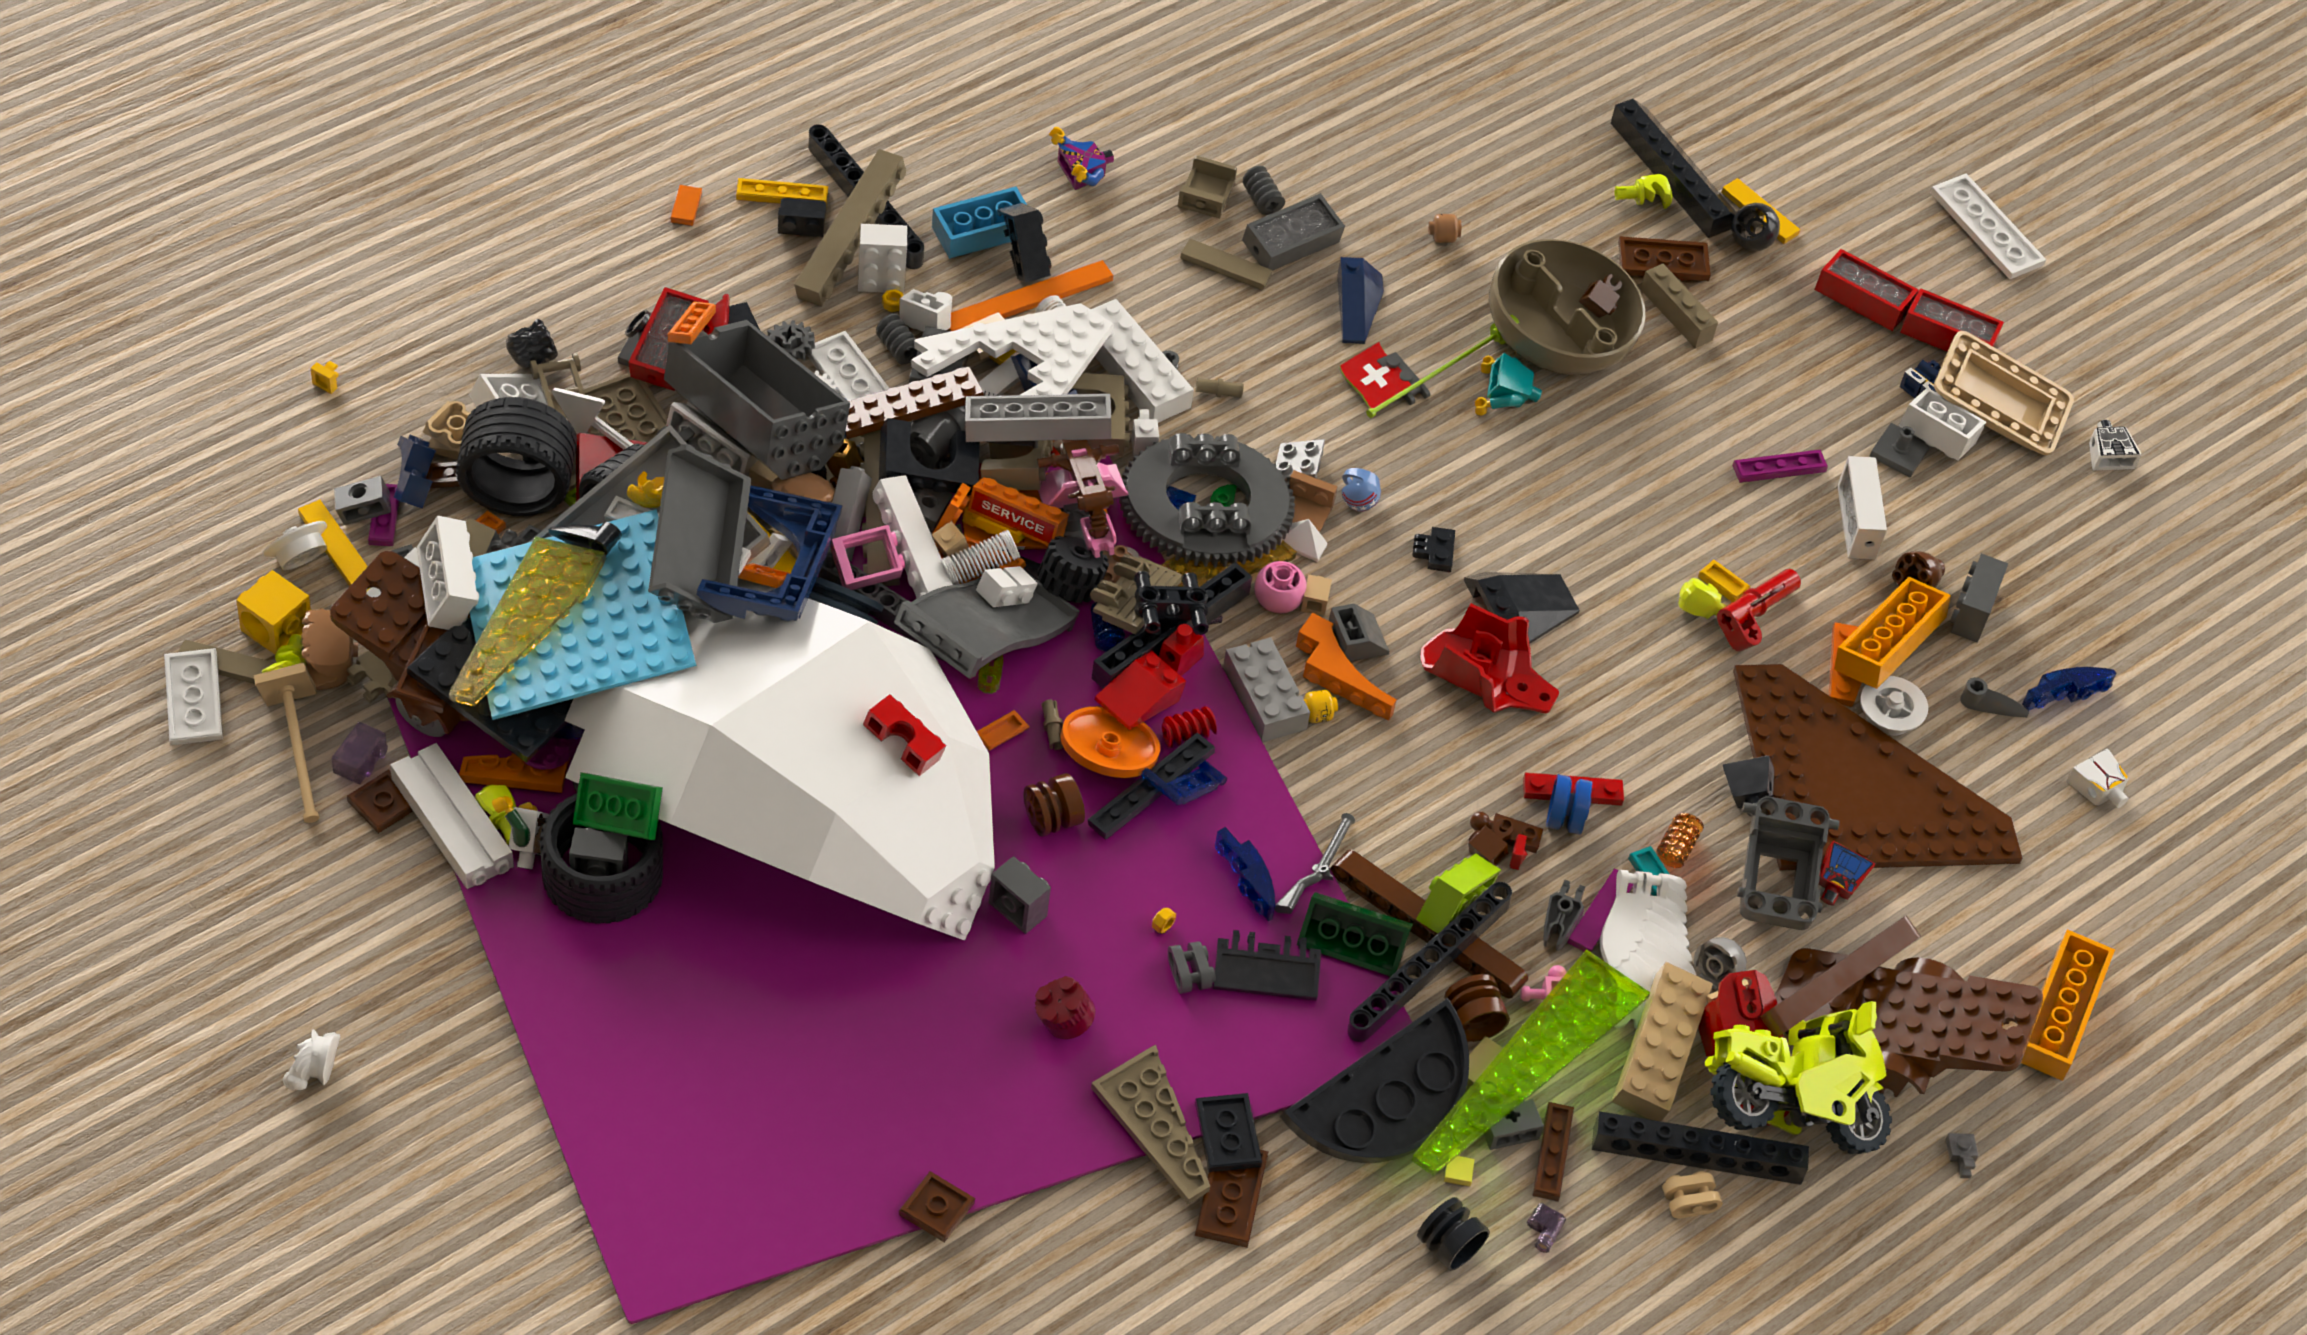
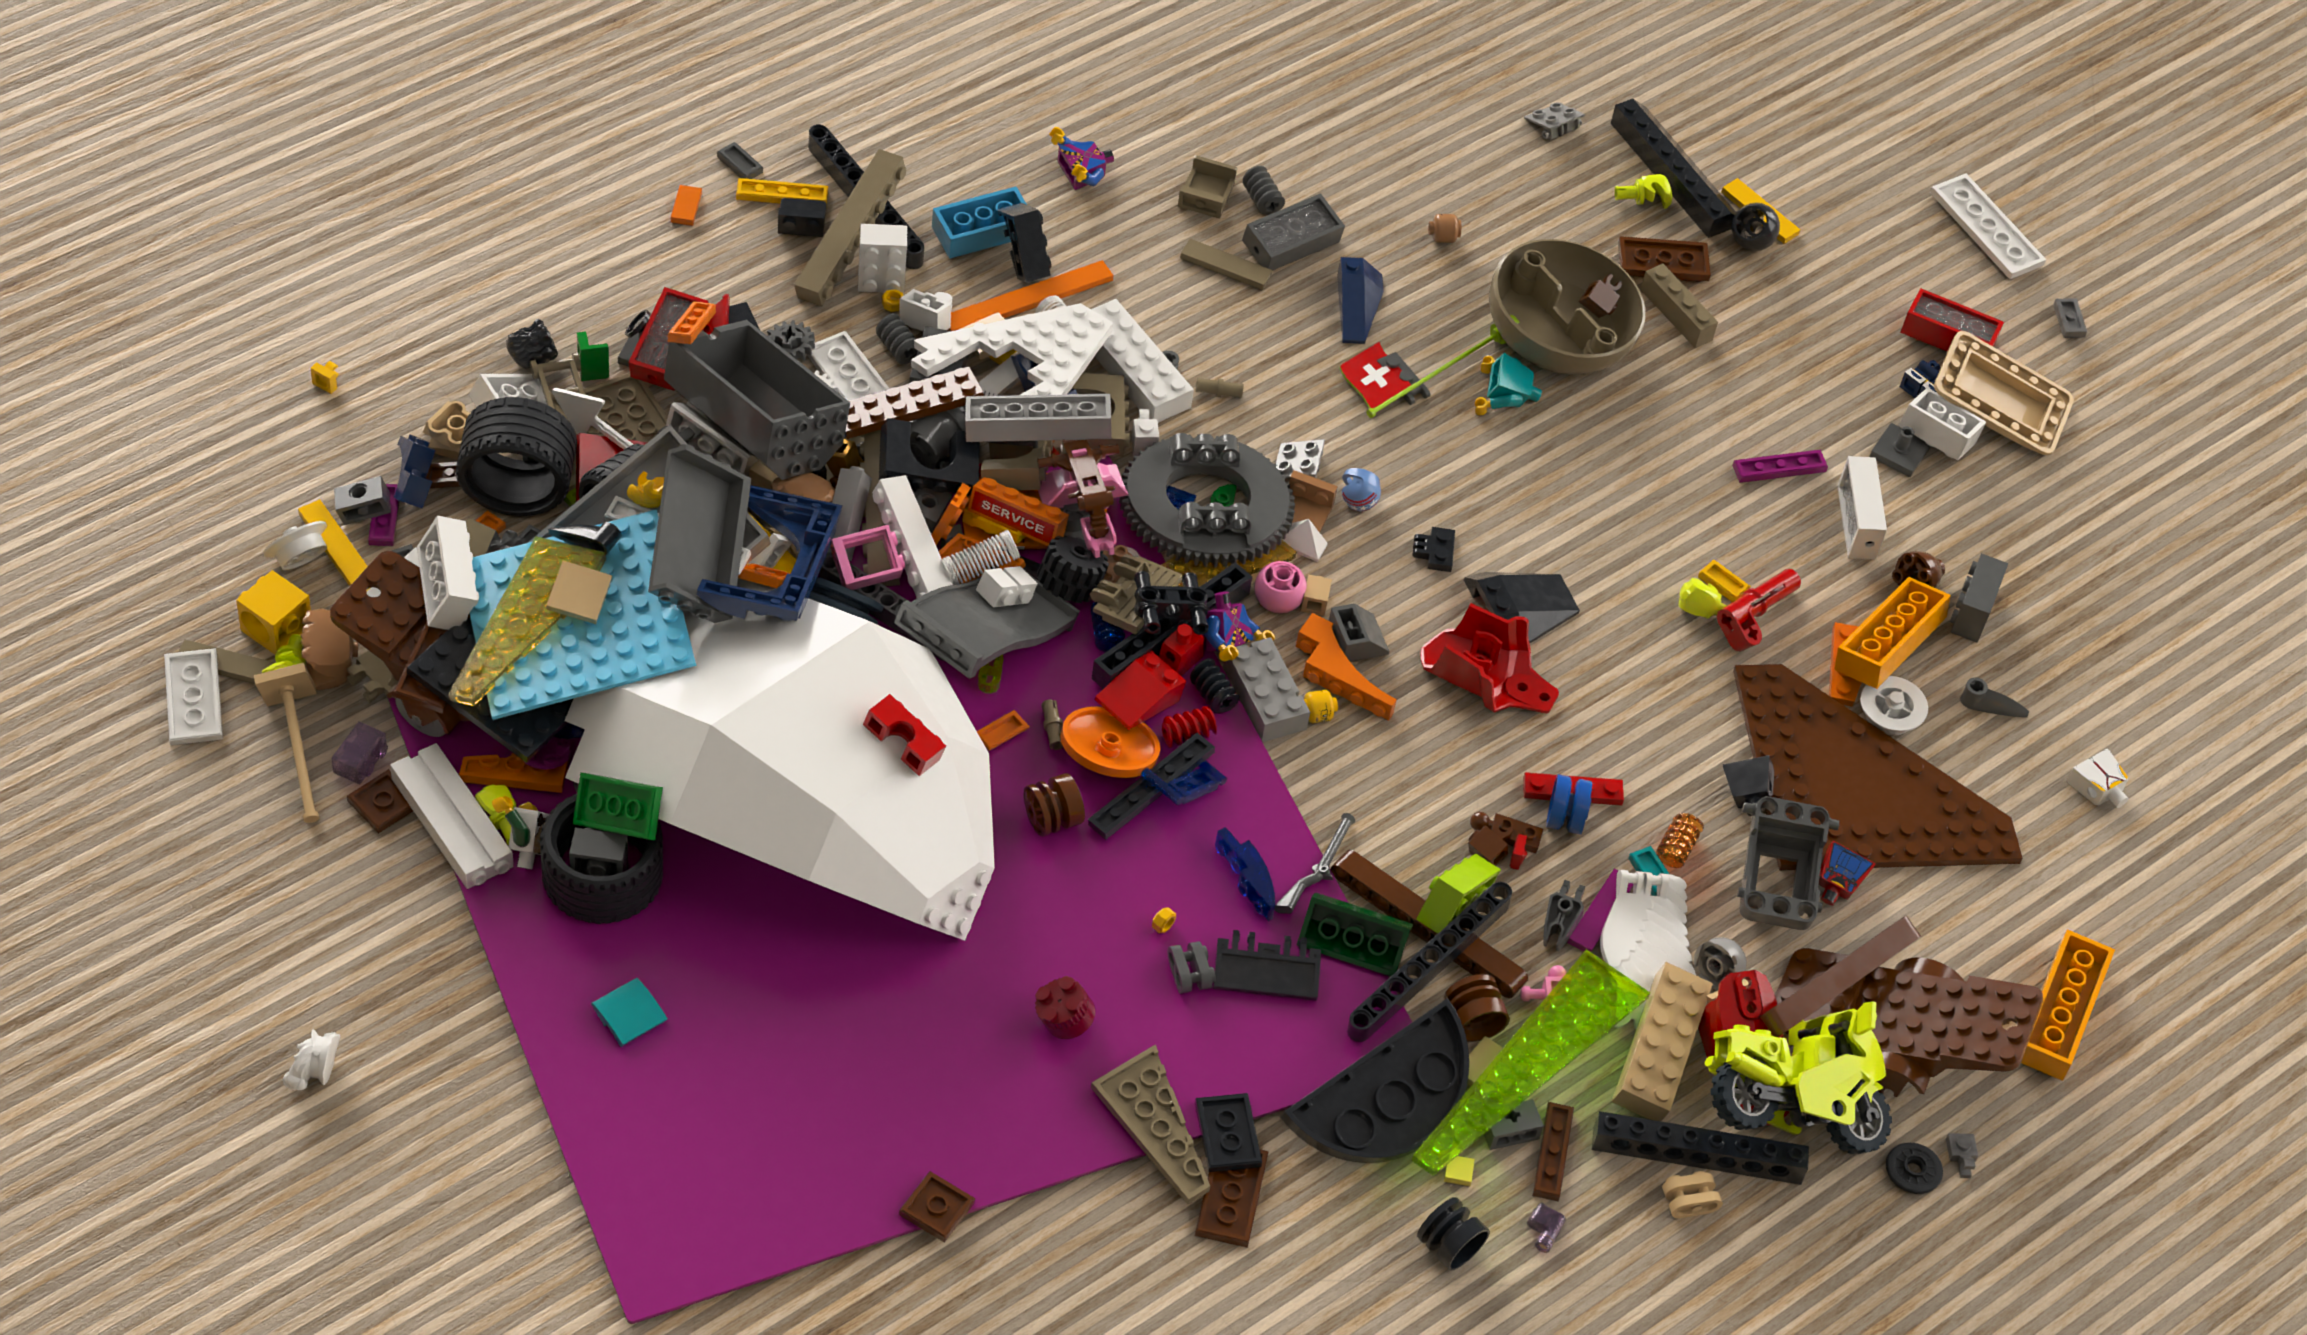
tan brick [932,521,969,558] -> none
dark grey brick [988,856,1051,934] -> none
red brick [1814,249,1919,331] -> none
clear blue slope [2022,667,2117,710] -> none
white torso [2089,420,2141,471] -> none
none -> tan tile [546,561,612,624]
none -> green panel [577,331,609,381]
none -> teal slope [591,978,668,1047]
none -> dark grey tile [717,142,763,179]
none -> black piece [1190,658,1240,714]
none -> torso [1204,592,1275,661]
none -> light grey hinge [1524,102,1585,140]
none -> black wheel [1886,1142,1943,1194]
none -> flat silver plate [2053,298,2087,338]

